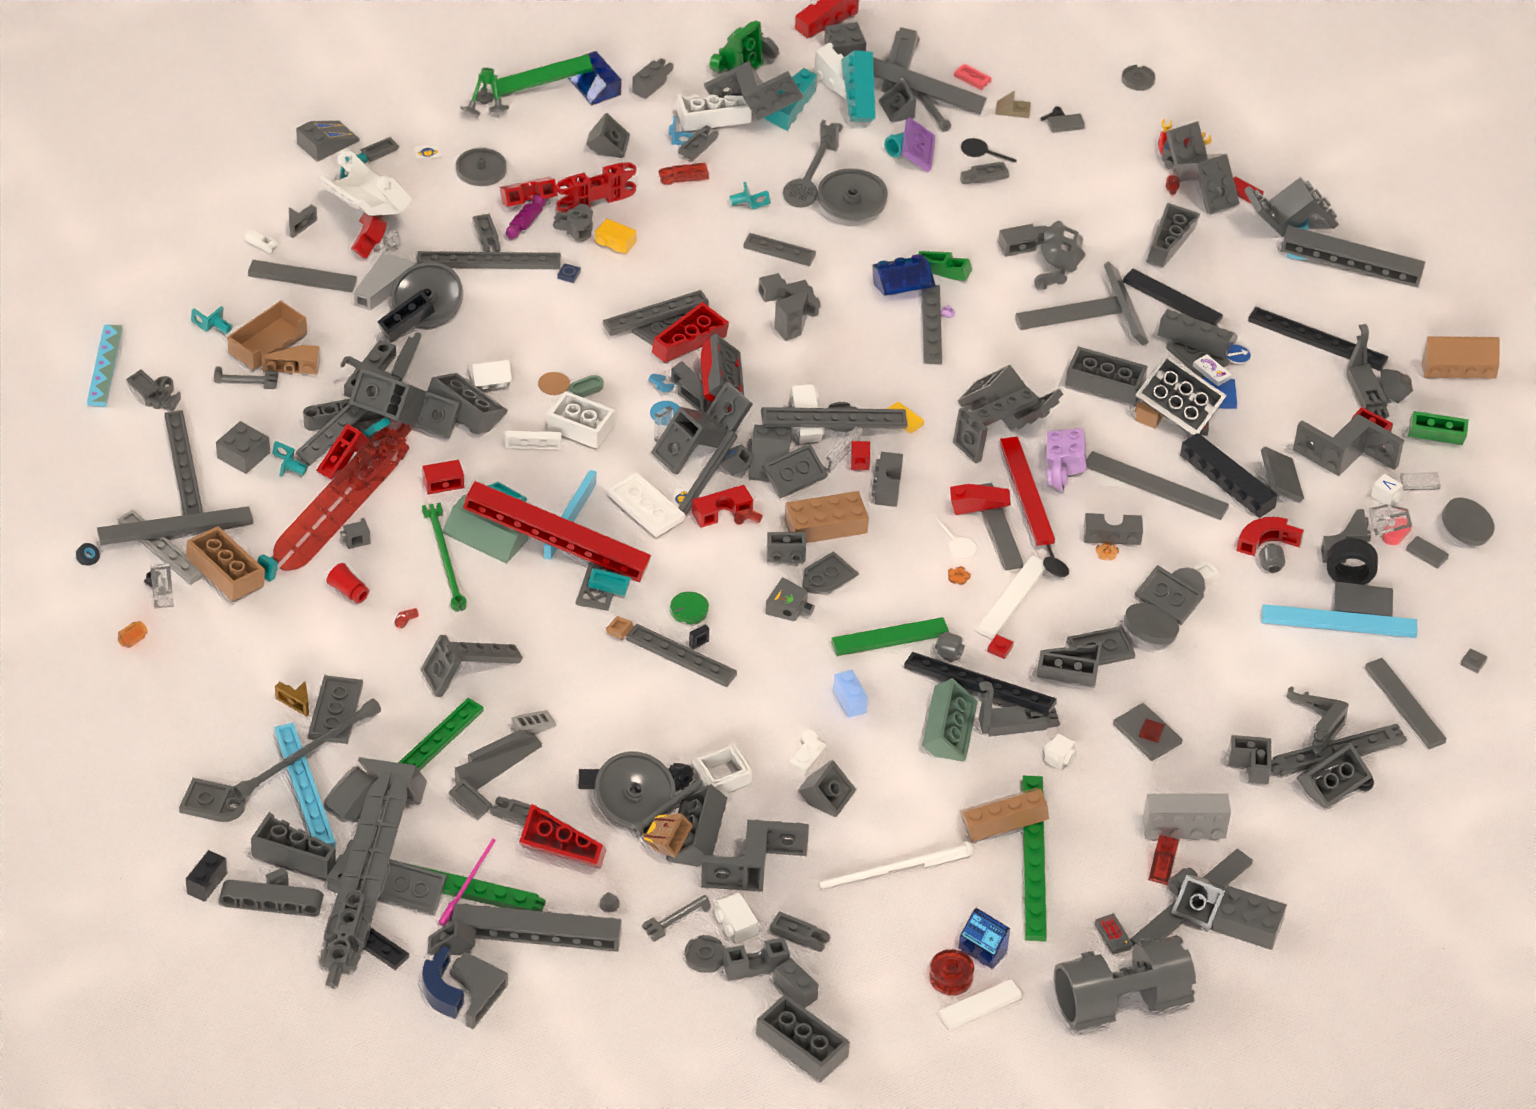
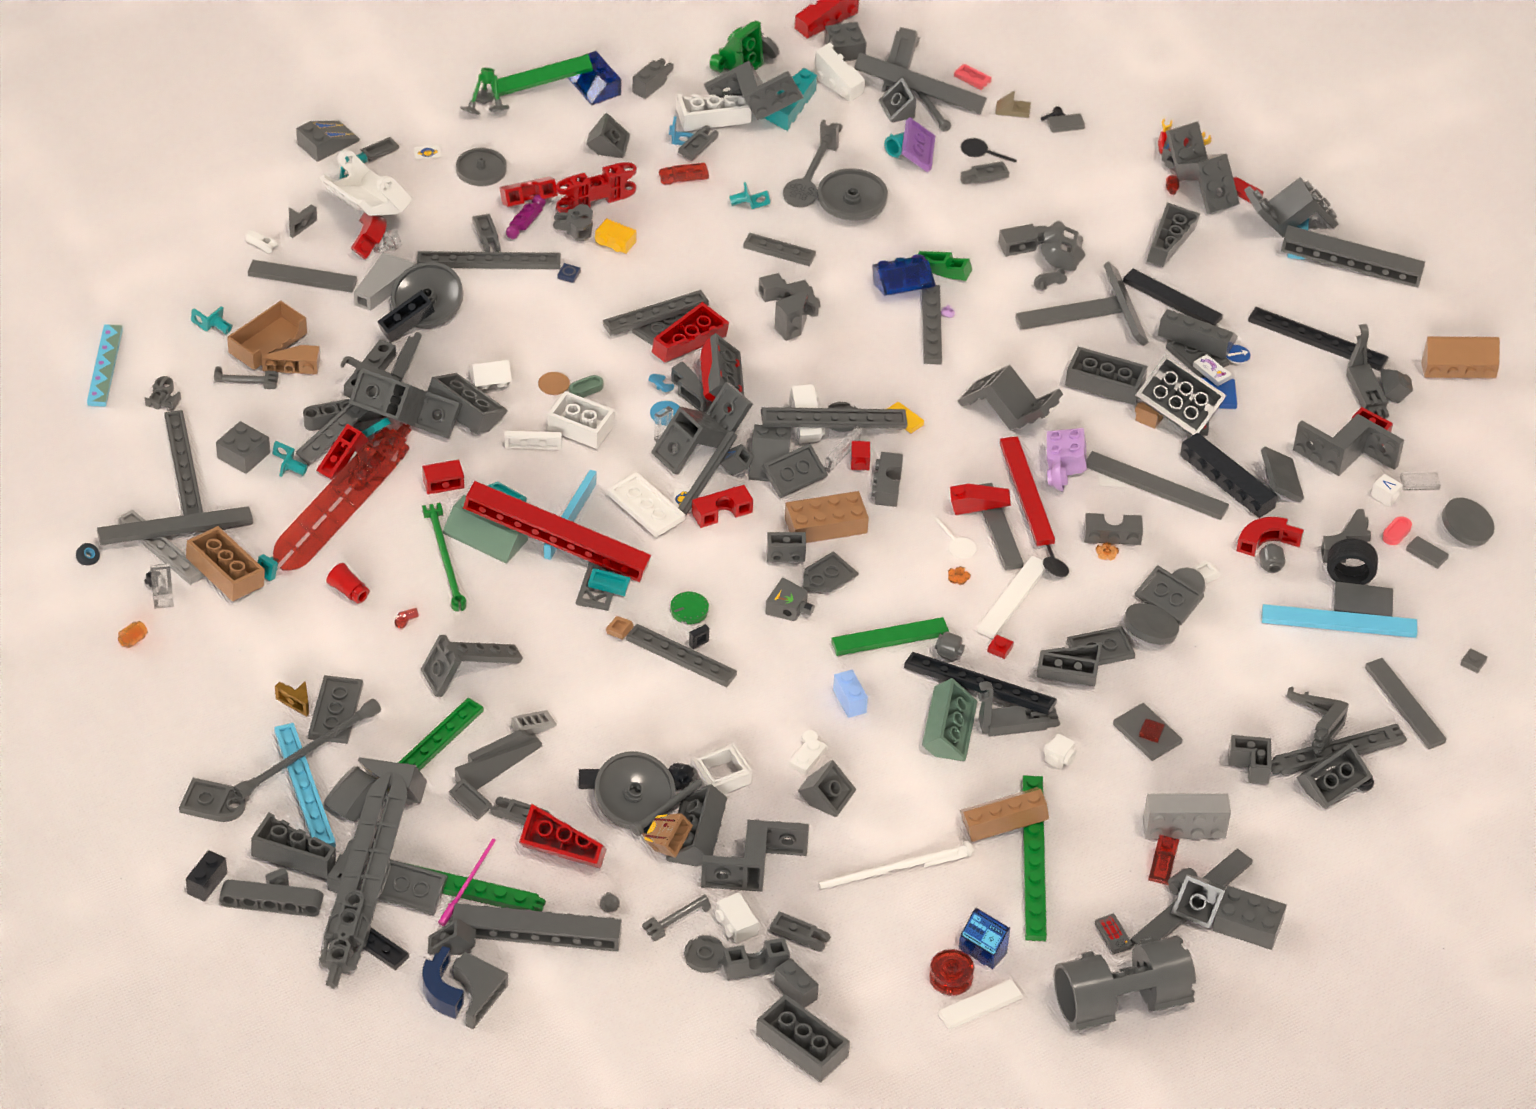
dark grey tile [126,369,160,399] -> none
dark grey brick [340,518,371,549] -> none
clear red arm [734,508,763,525] -> none
teal wedge [841,50,876,123] -> none
dark grey bracket [953,387,1039,464] -> none
dark grey tile [1121,65,1155,91] -> none
clear slope [1369,504,1412,536] -> none
green brick [1408,411,1469,445] -> none

